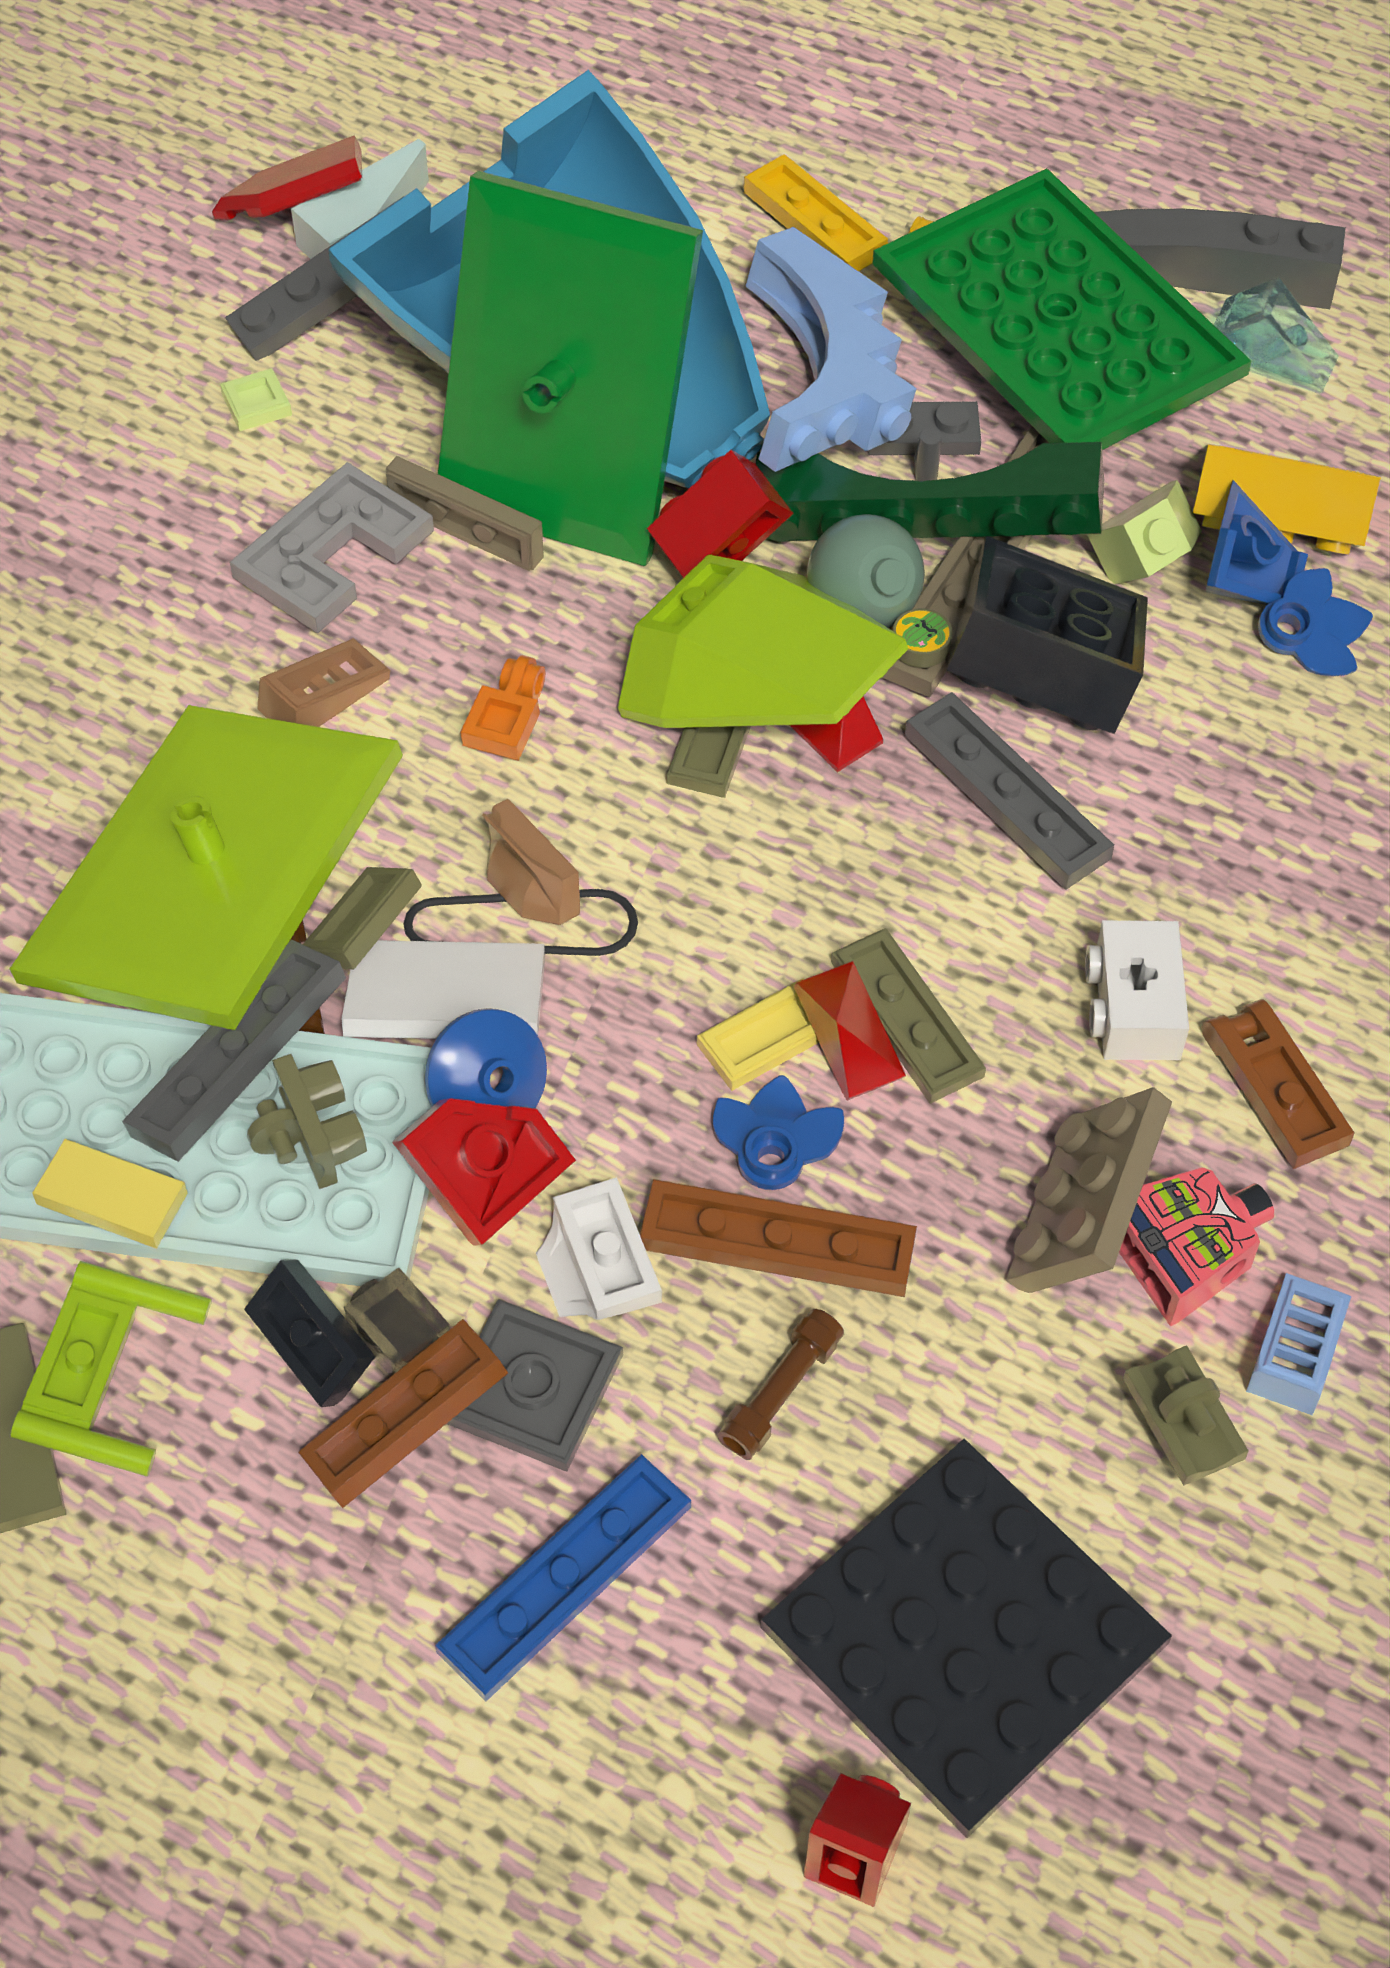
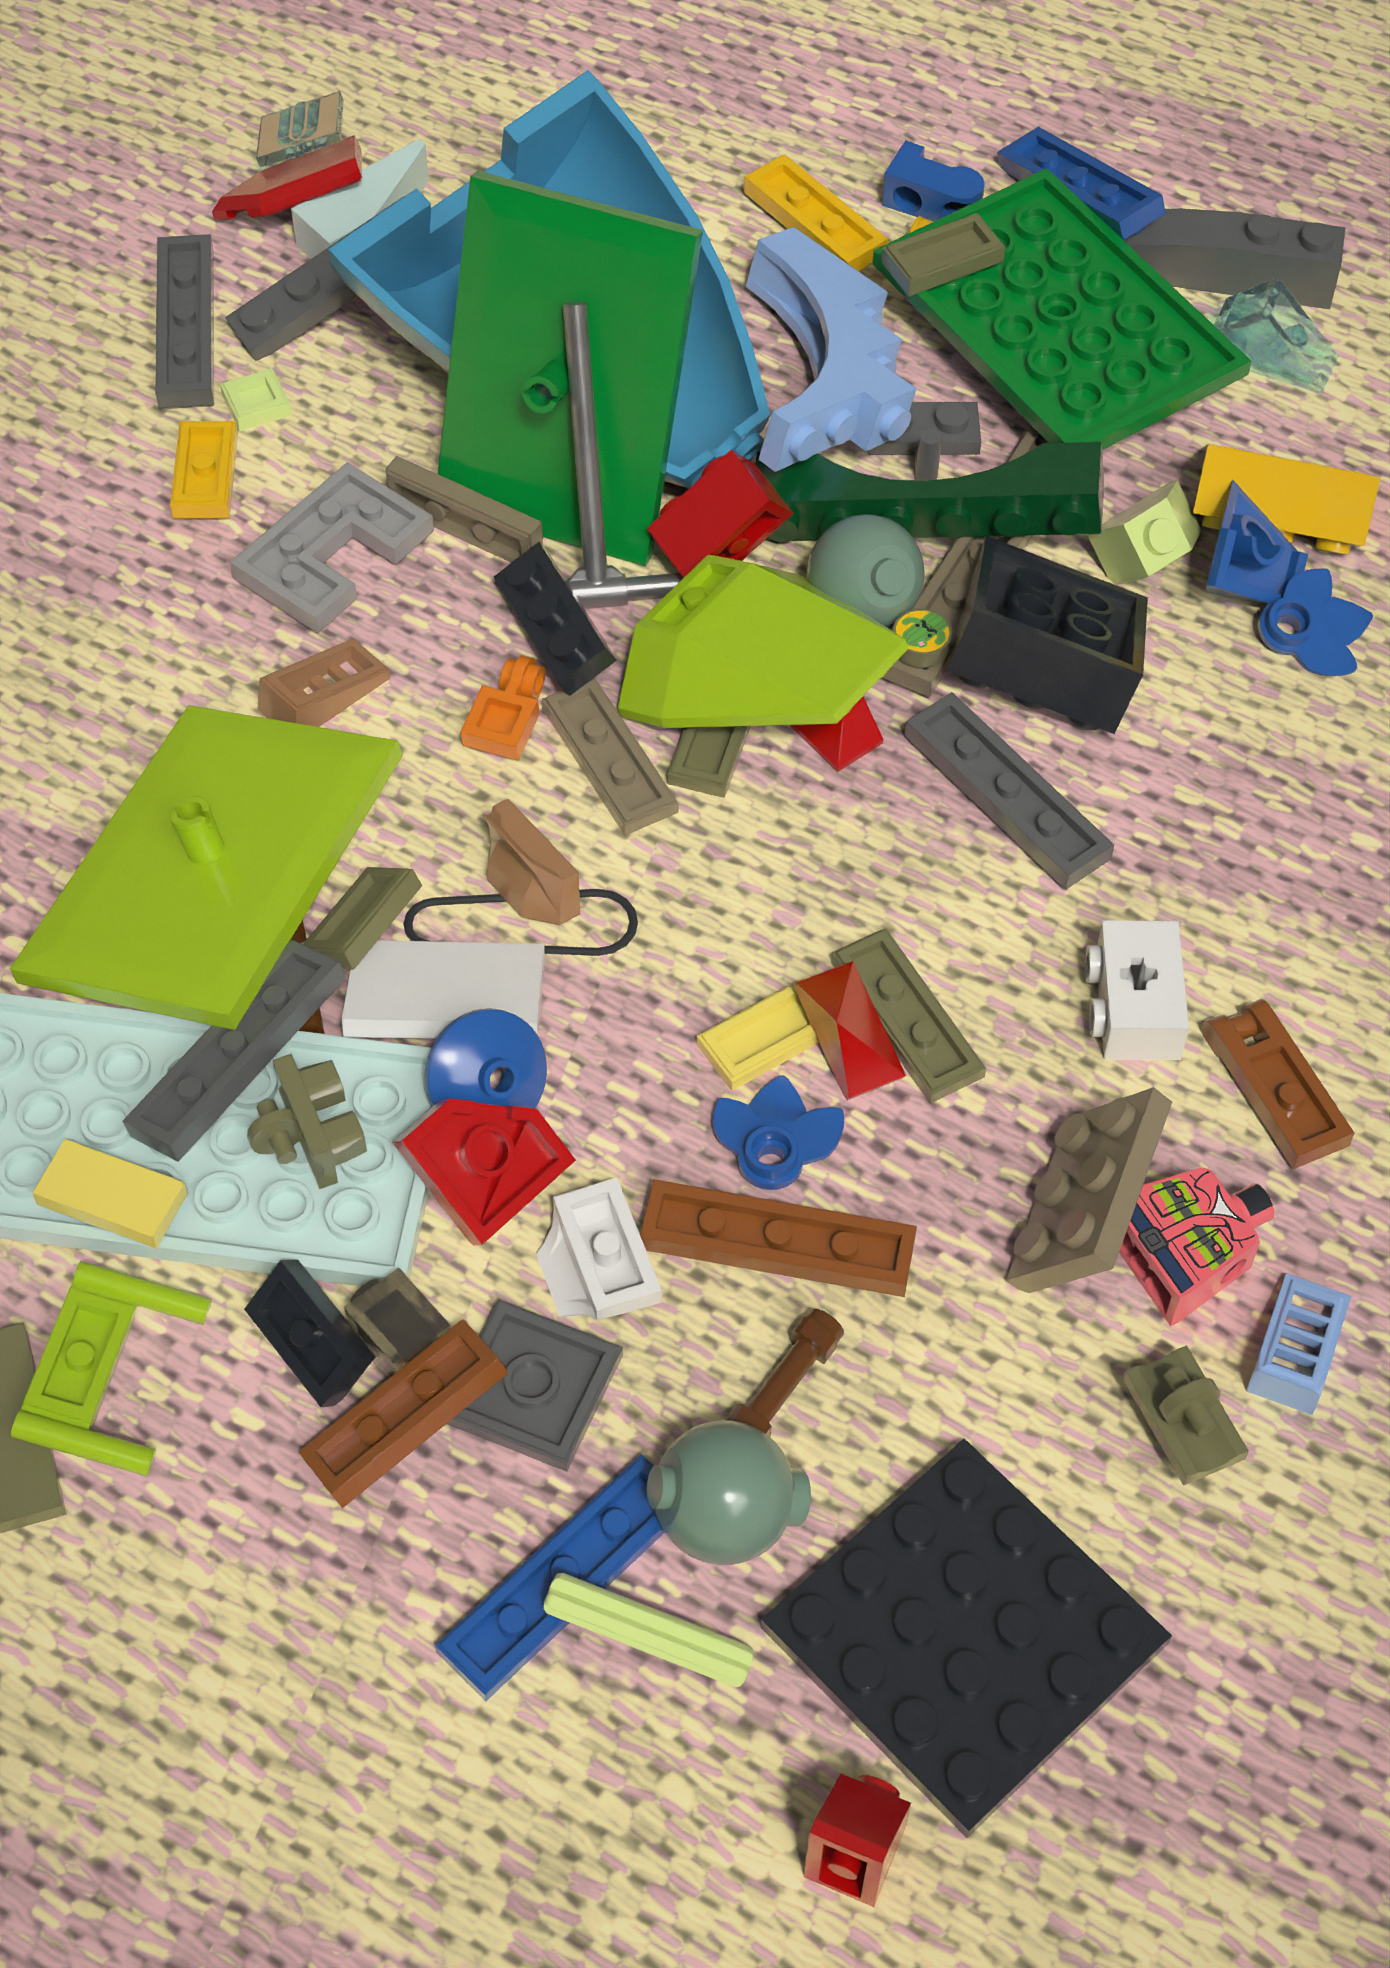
none -> dark grey plate [155,234,214,408]
none -> yellow plate [170,421,238,519]
none -> piece [256,91,344,167]
none -> black plate [493,542,617,696]
none -> dark tan tile [542,677,679,836]
none -> yellowish green axle [544,1573,754,1687]
none -> flat silver bar [563,301,683,609]
none -> sand green brick [647,1420,811,1565]
none -> olive tile [881,213,1005,297]
none -> blue leg [882,140,985,221]
none -> blue plate [997,126,1166,240]

